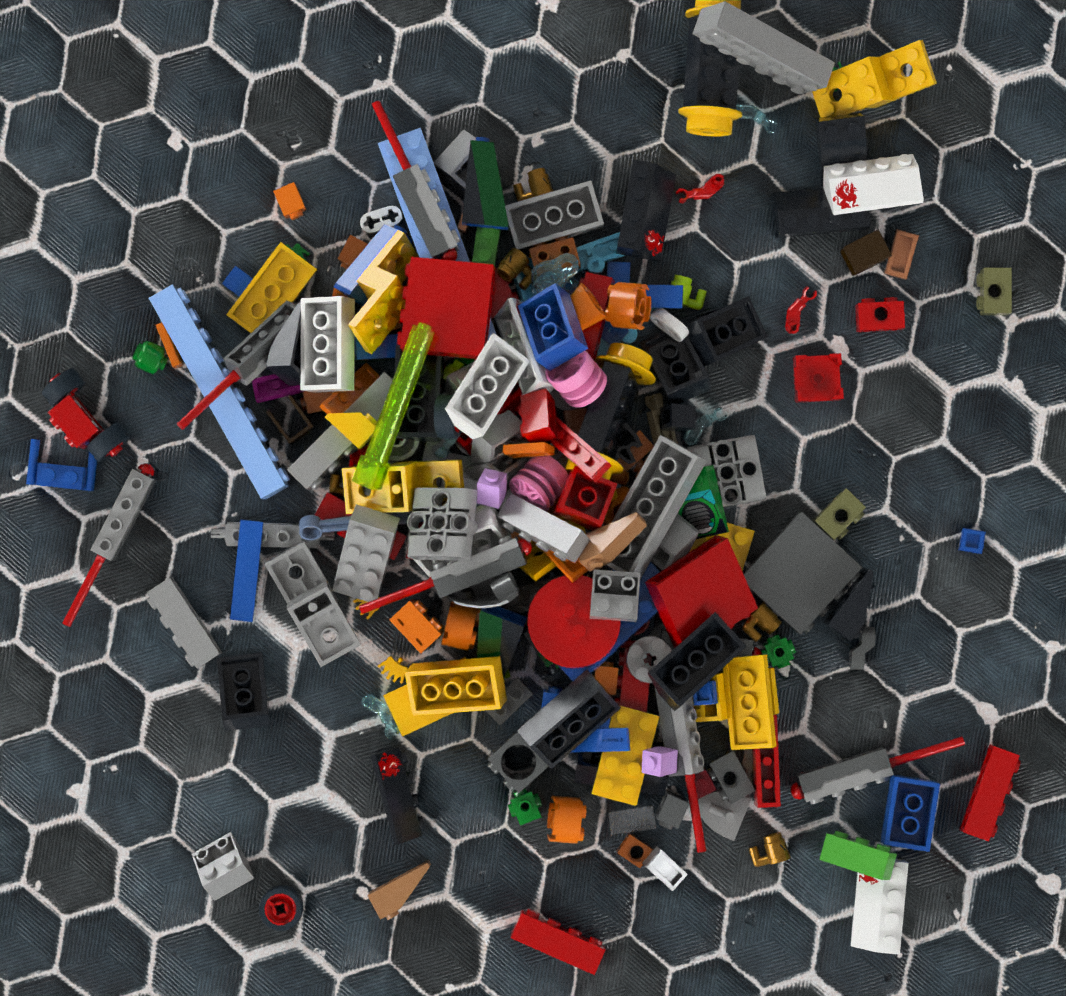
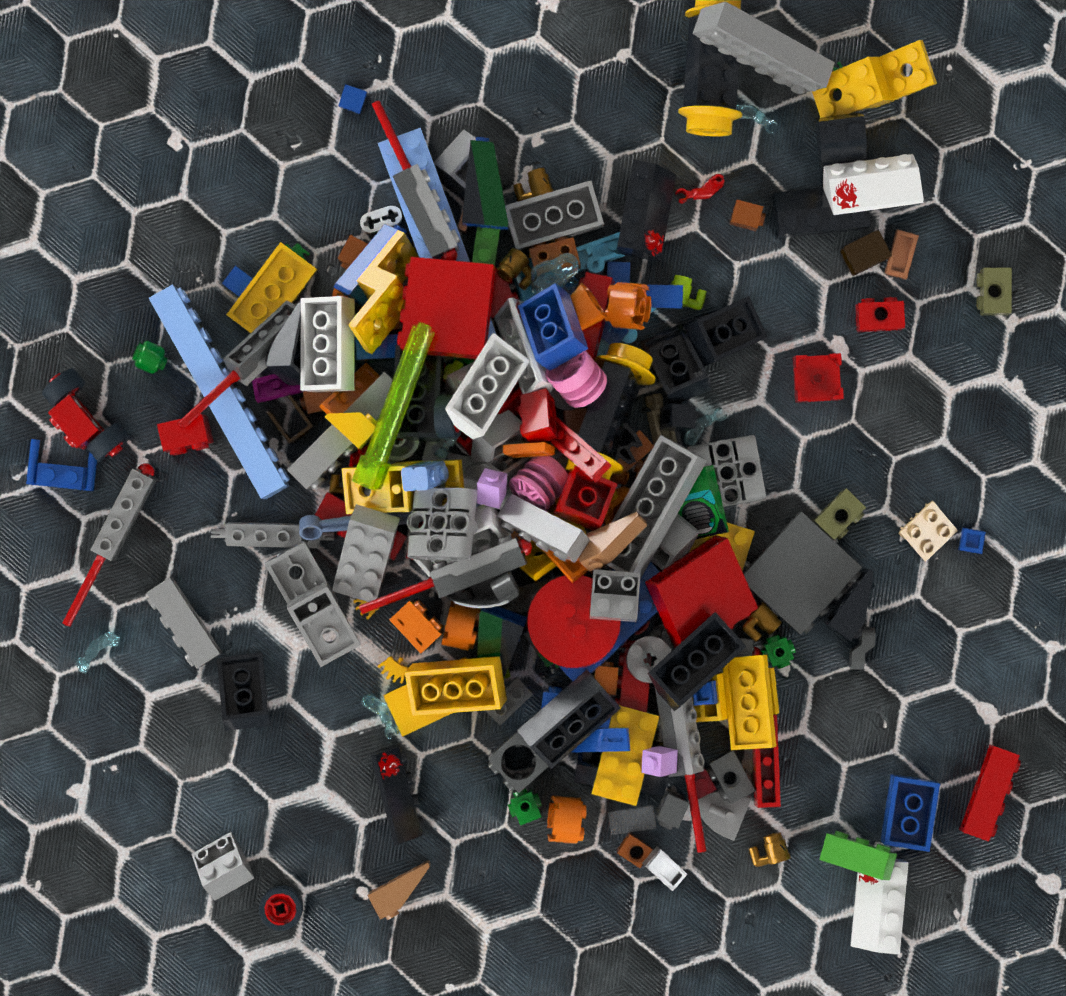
orange tile [156,322,183,369] -> none
blue piece [230,519,264,622] -> none
orange brick [273,182,307,220] -> none
red brick [511,909,606,975] -> none
white beam [650,308,689,342] -> none
red arm [785,286,817,334] -> none
piece [790,737,965,804] -> none
none -> clear light blue arm [76,632,120,674]
none -> red brick [157,414,214,456]
none -> blue tile [338,84,367,114]
none -> medium blue brick [401,461,449,491]
none -> dark orange brick [730,200,766,231]
none -> tan hinge [899,500,958,562]

